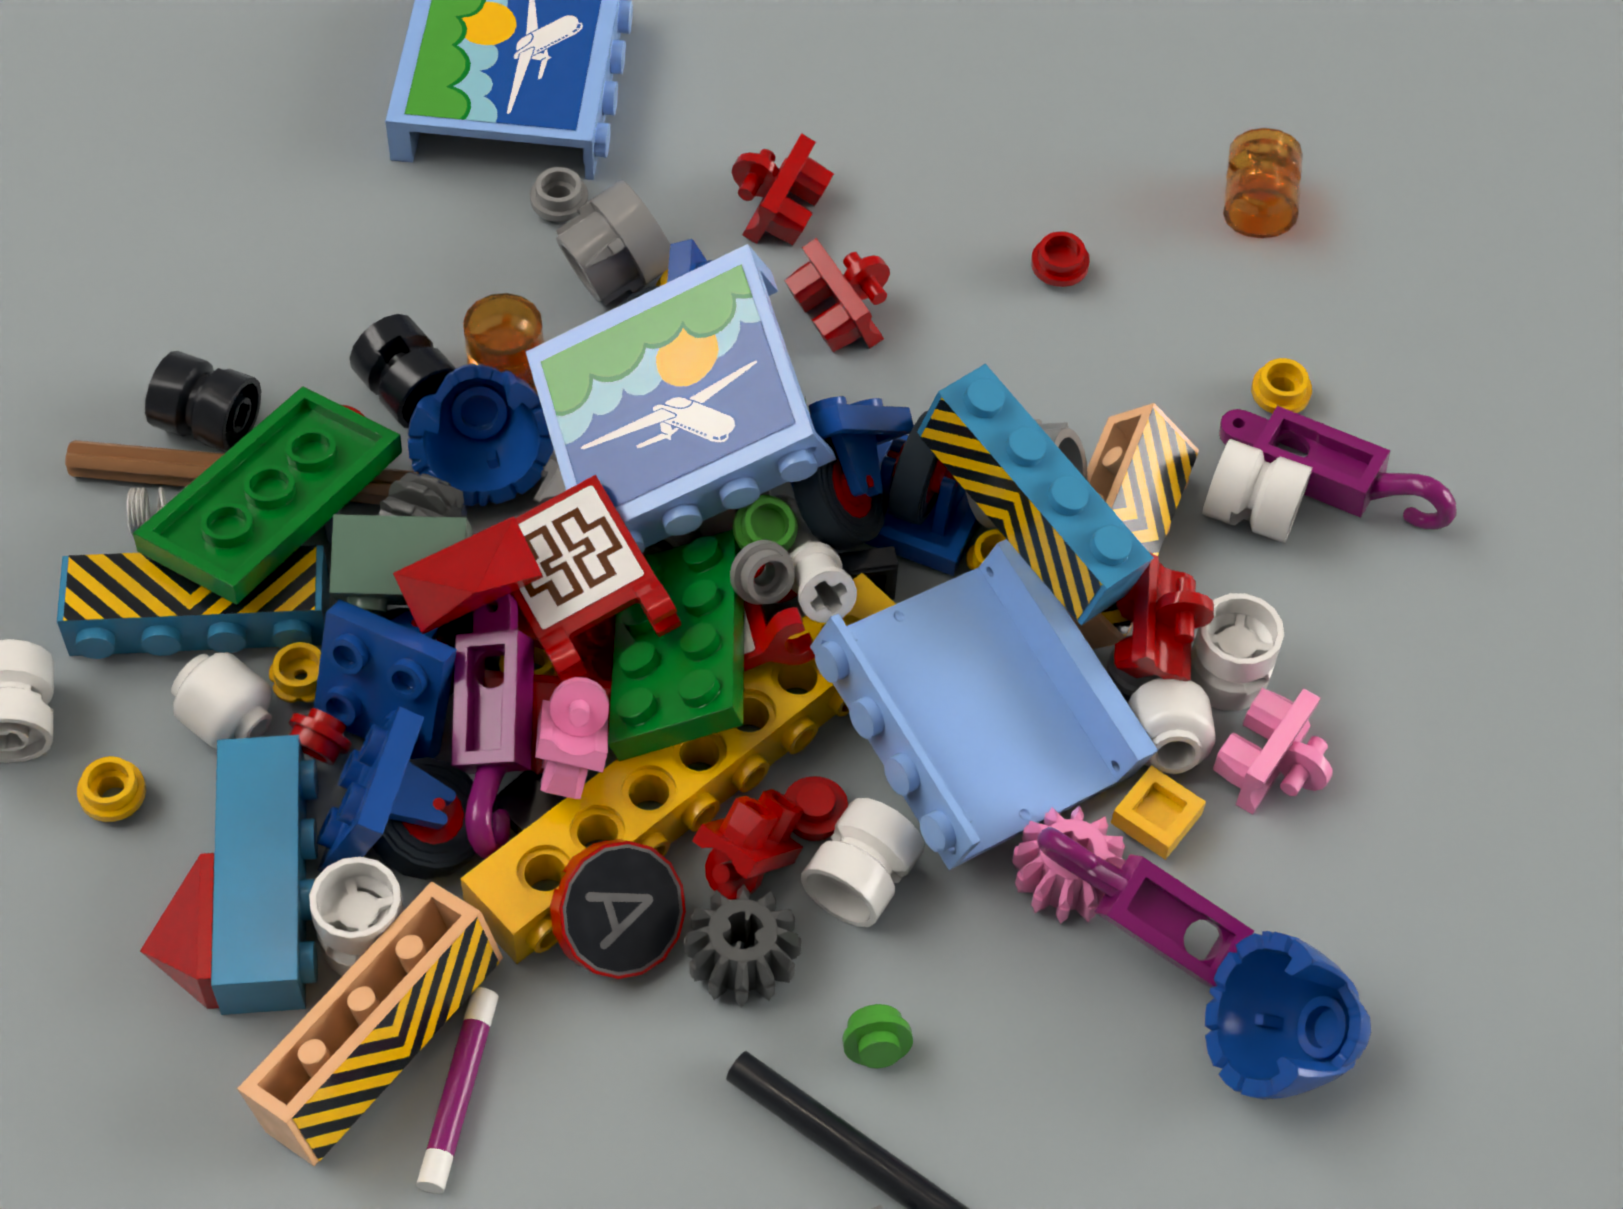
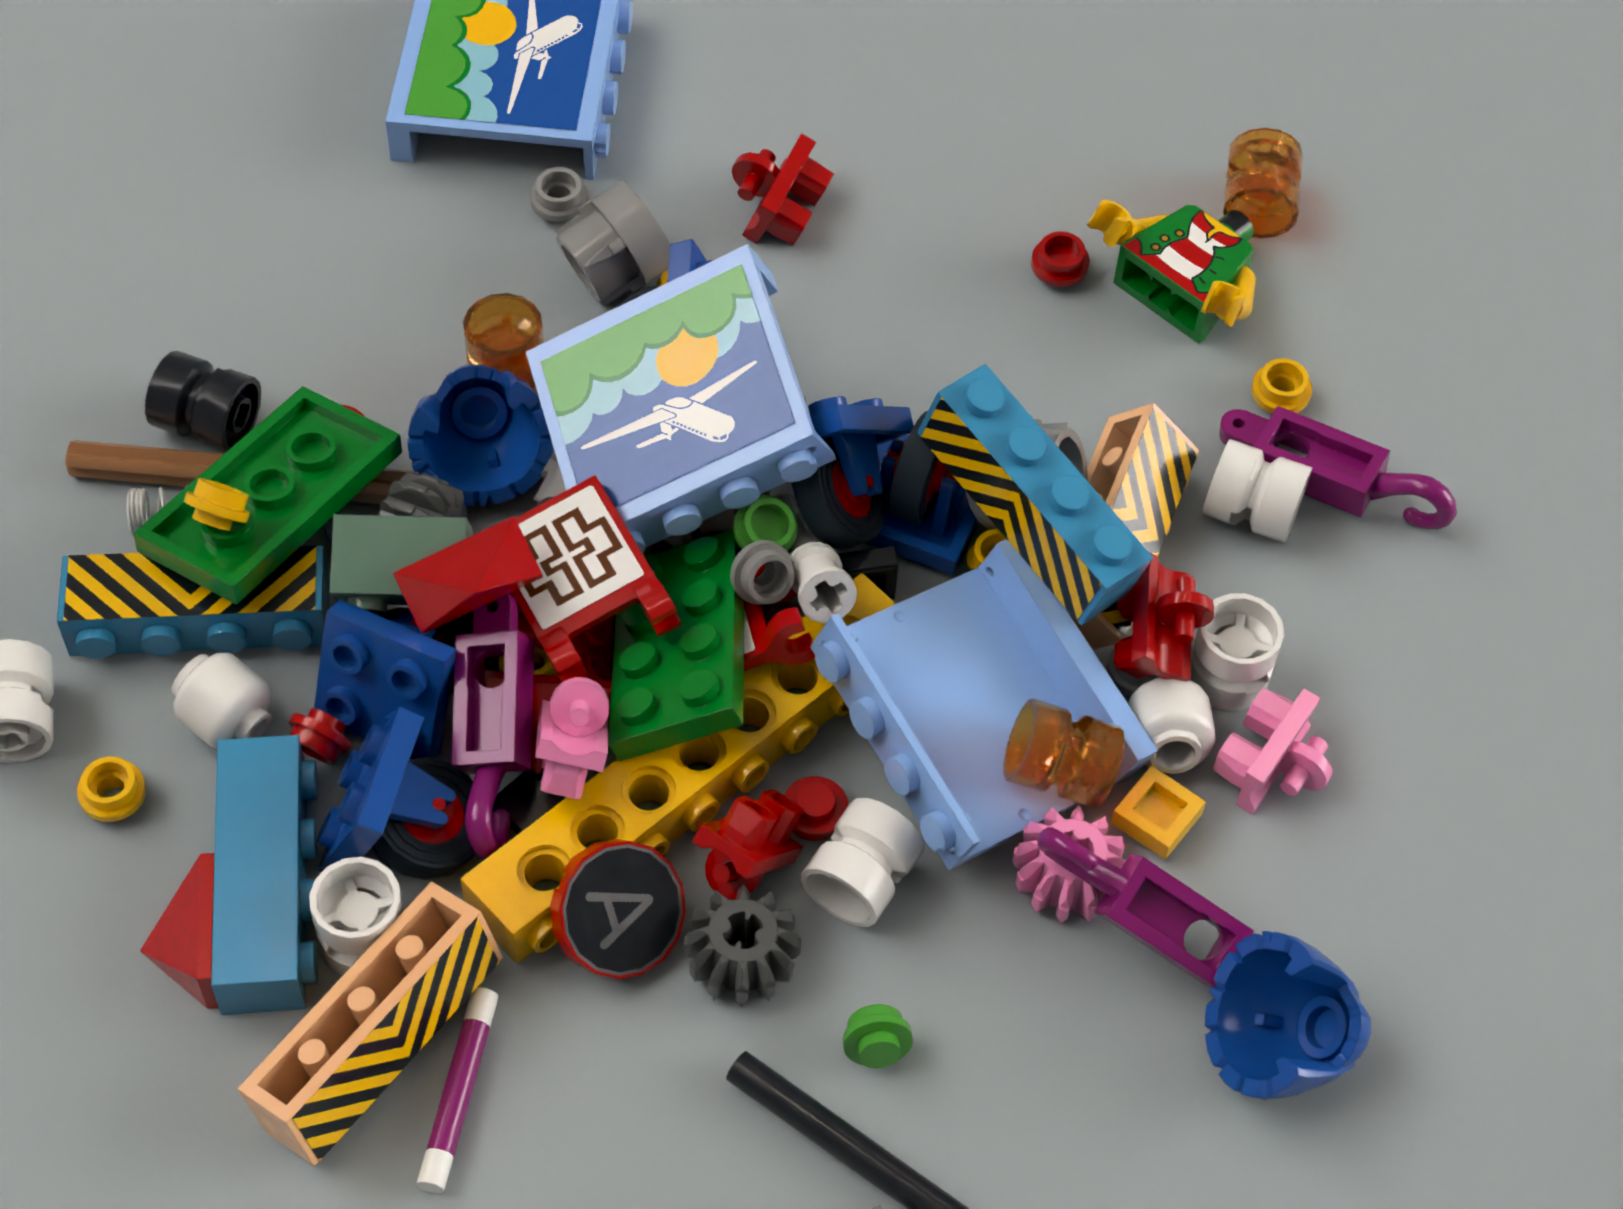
yellow plate [269,642,321,703] -> none
black wheel [349,314,456,428] -> none
red hips [784,238,890,352] -> none
none -> yellow plate [183,478,250,531]
none -> clear orange wheel [1003,698,1124,808]
none -> torso [1087,199,1256,344]

